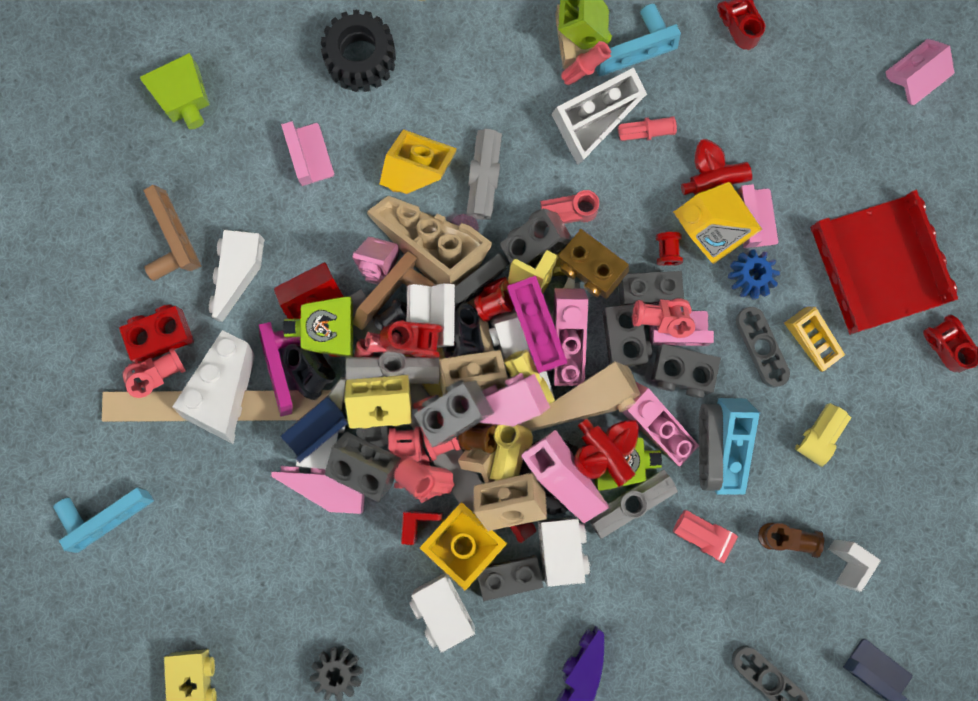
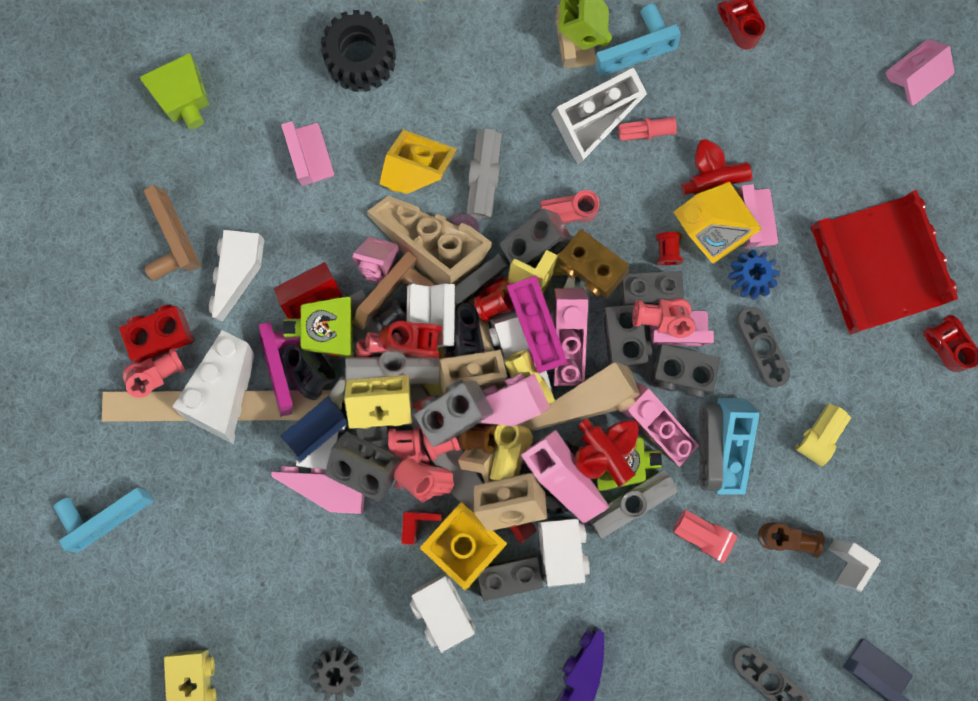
coral axle [561,41,611,85] -> none
yellow slope [784,307,845,372] -> none

